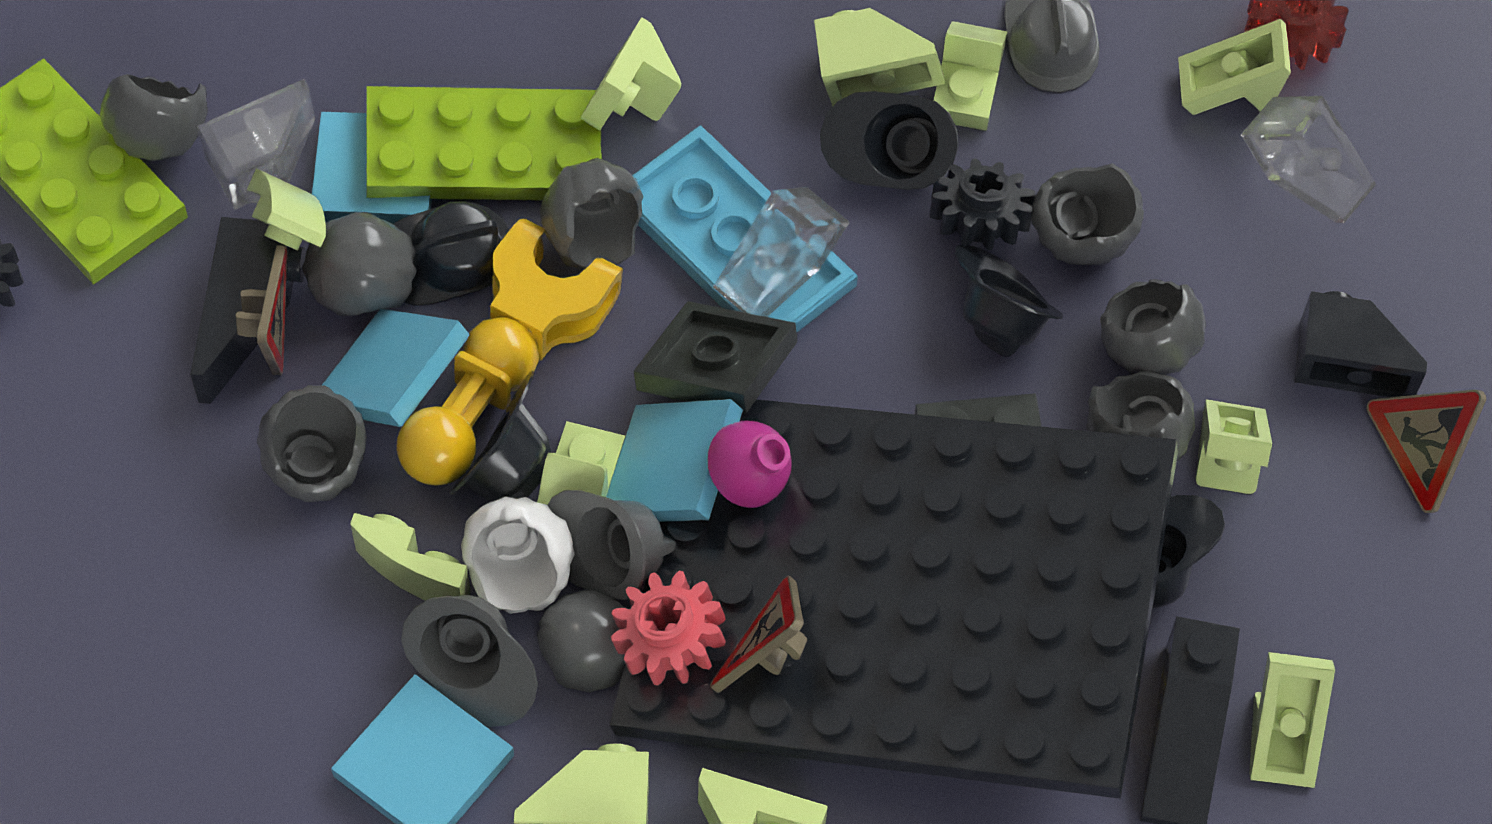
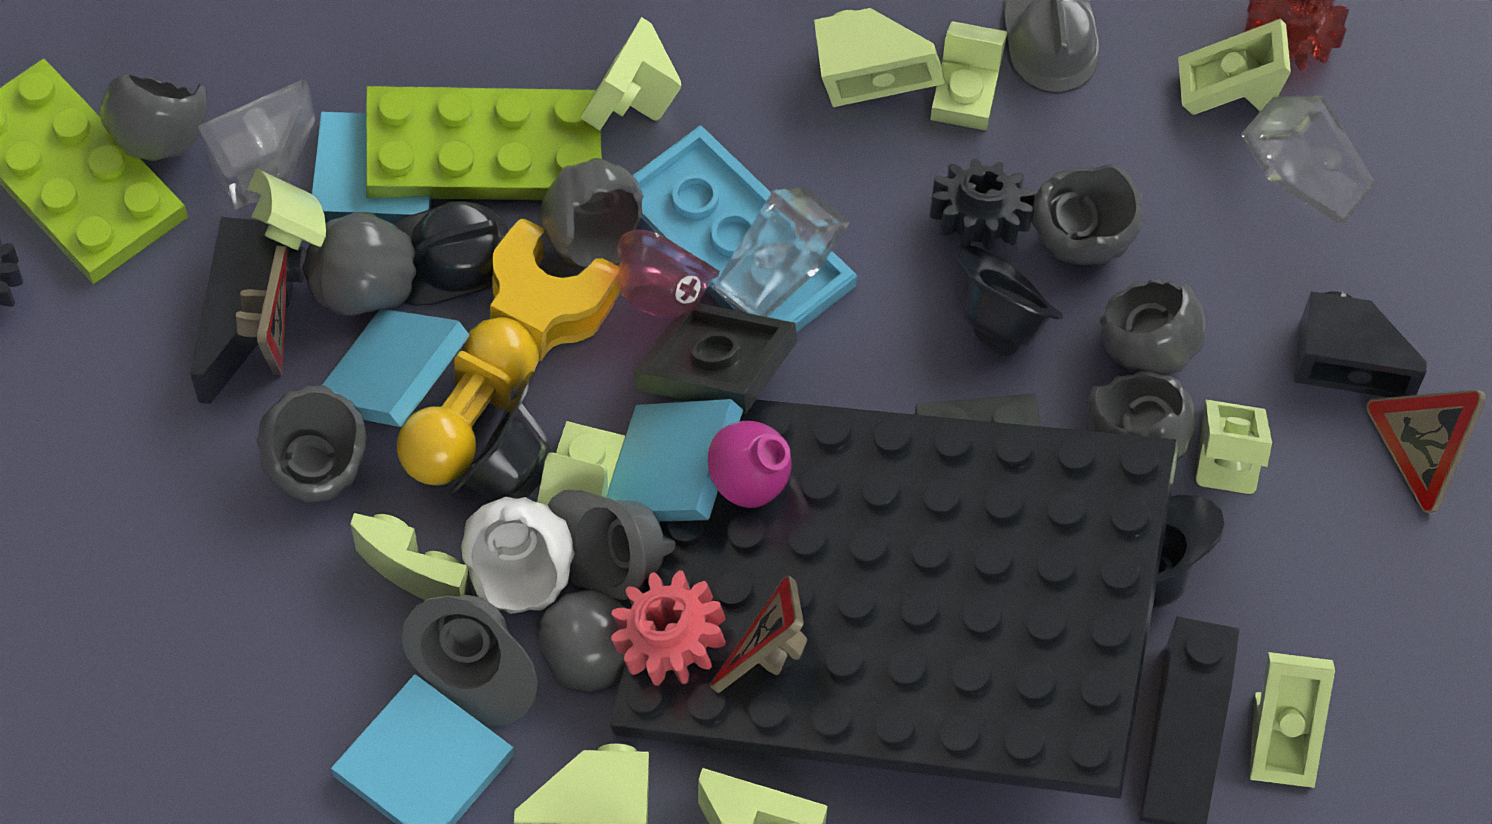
black piece [820,91,958,190] -> none
none -> clear pink helmet [617,230,720,318]

